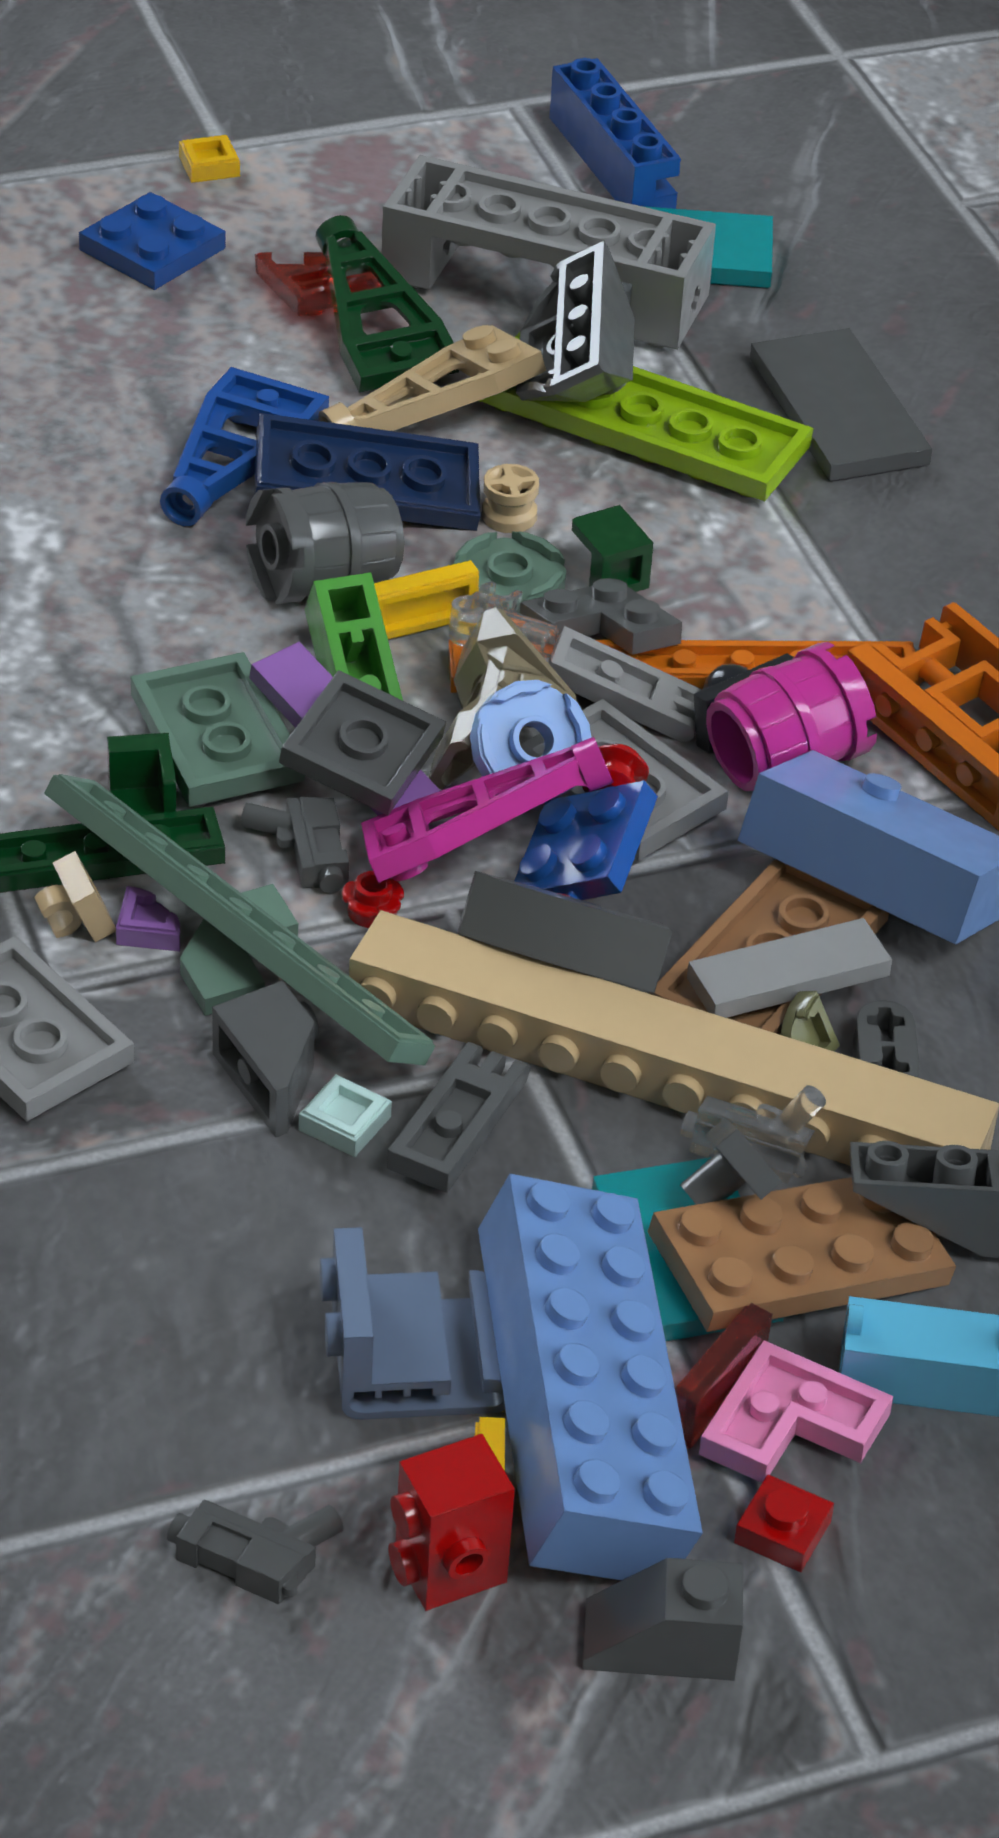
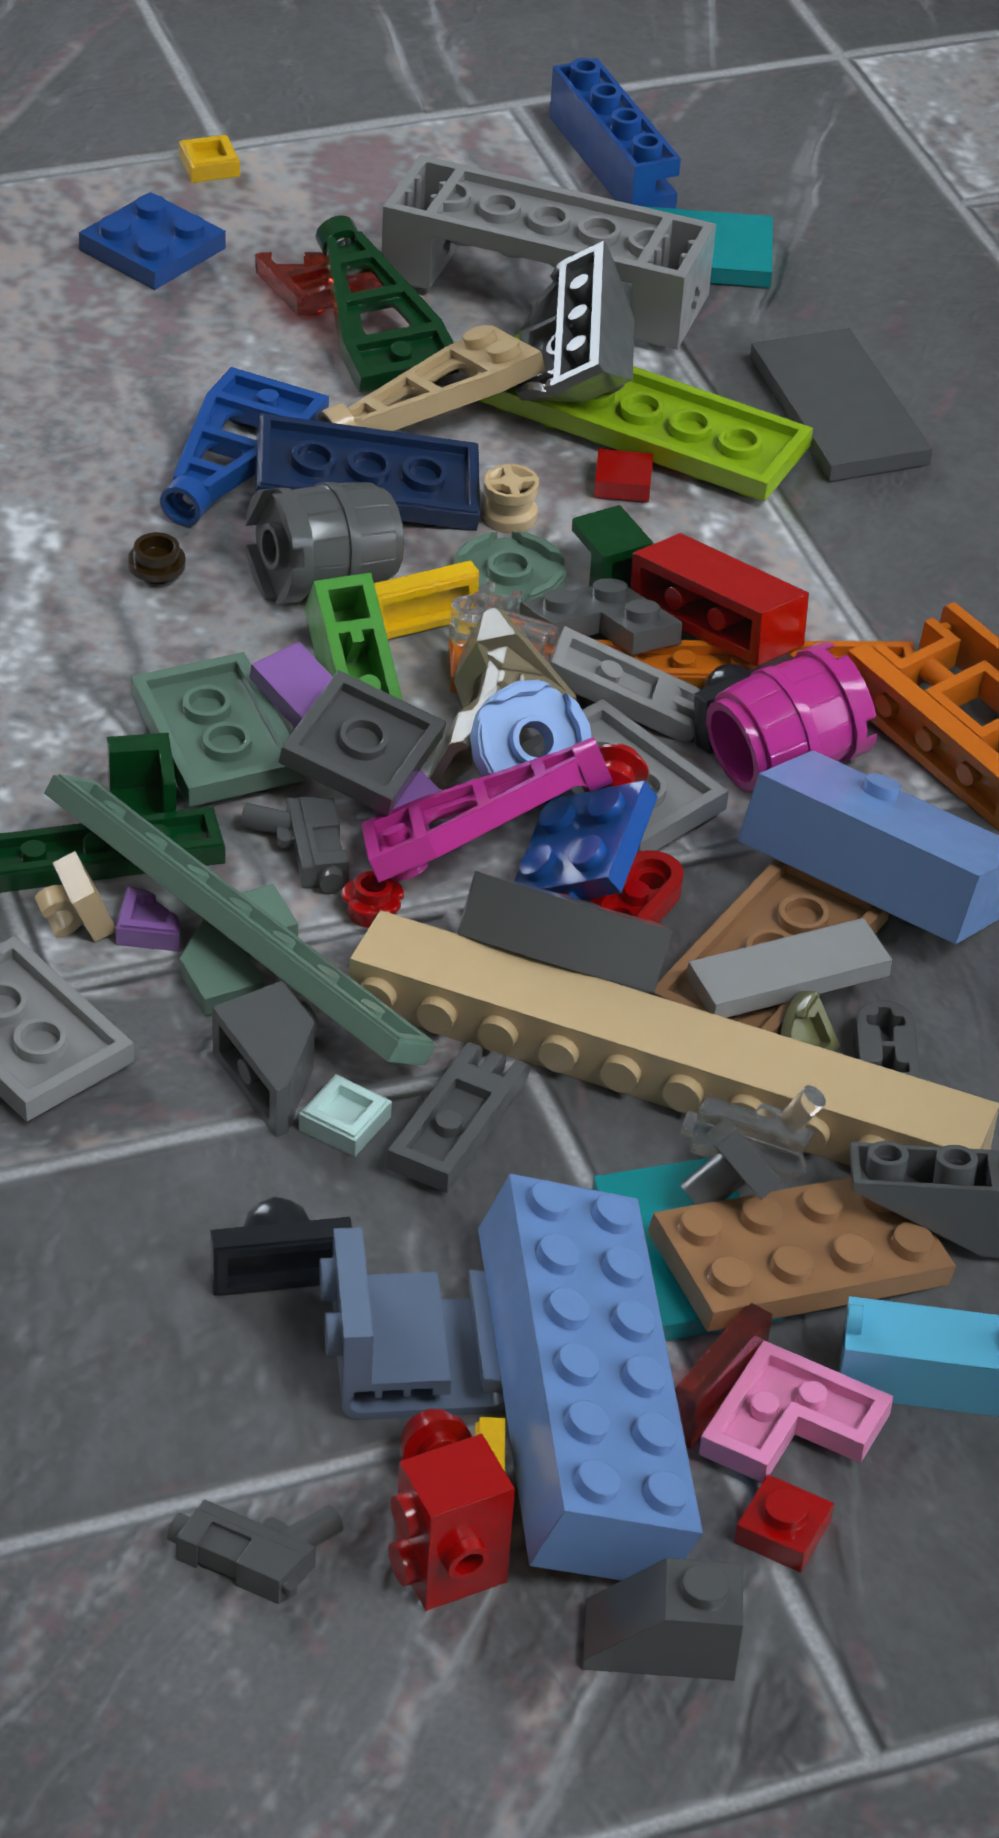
none -> dark brown plate [128,532,186,584]
none -> black tile [210,1197,352,1295]
none -> red plate [400,1409,472,1460]
none -> red plate [590,850,684,923]
none -> red tile [594,449,653,502]
none -> red brick [630,533,809,666]

